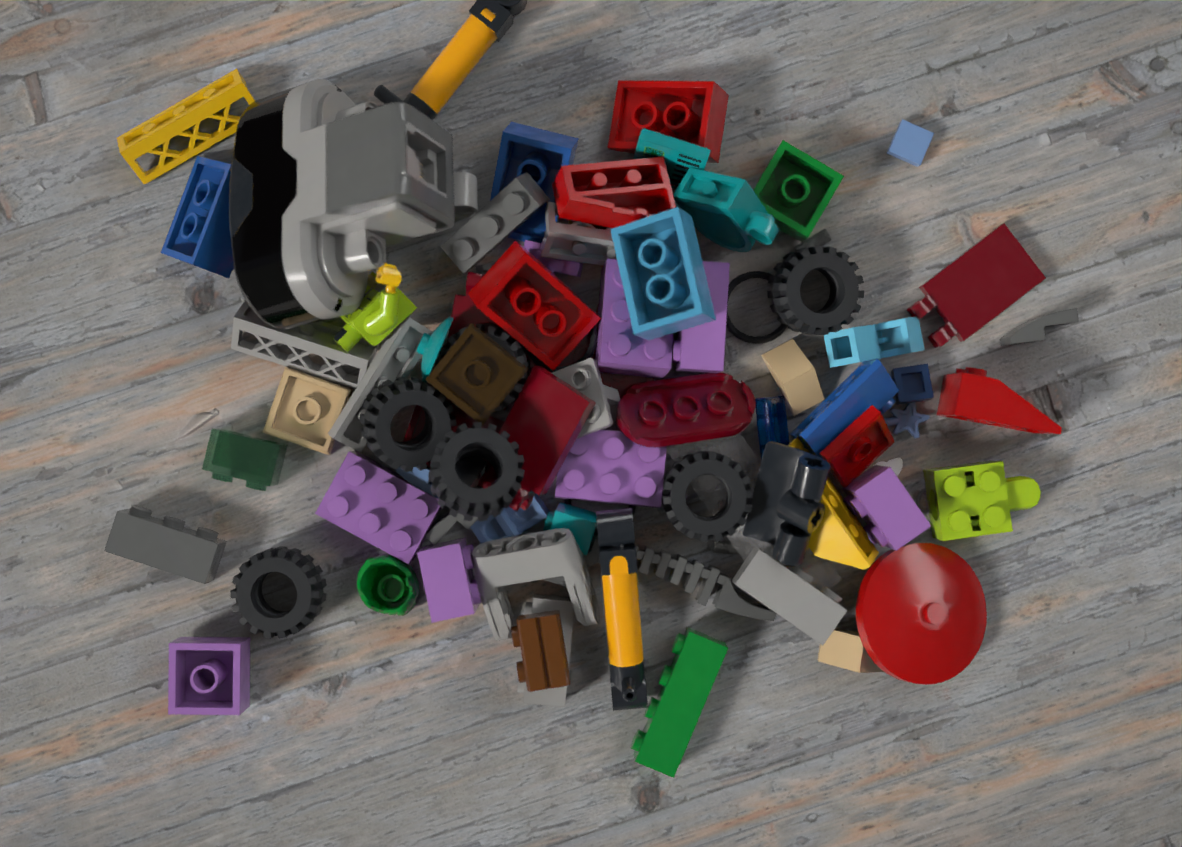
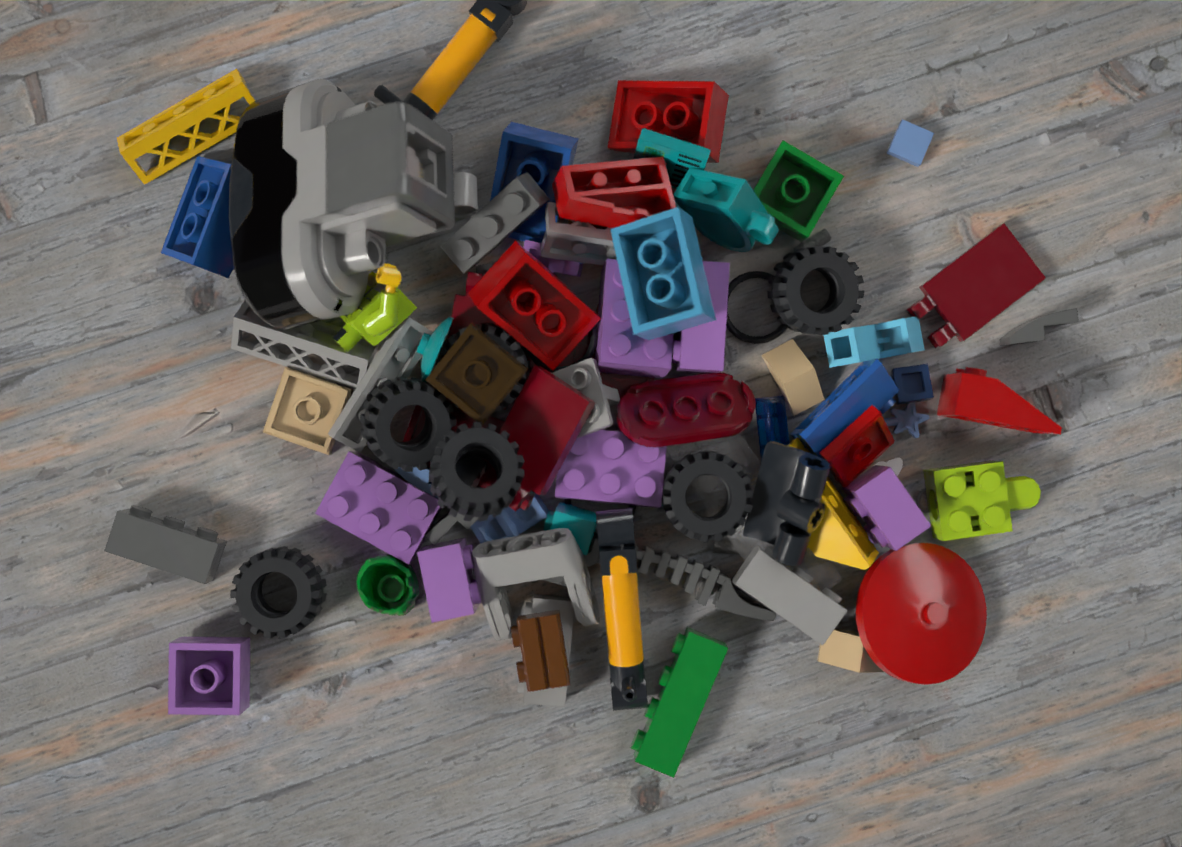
clear green brick [202,428,288,491] -> none

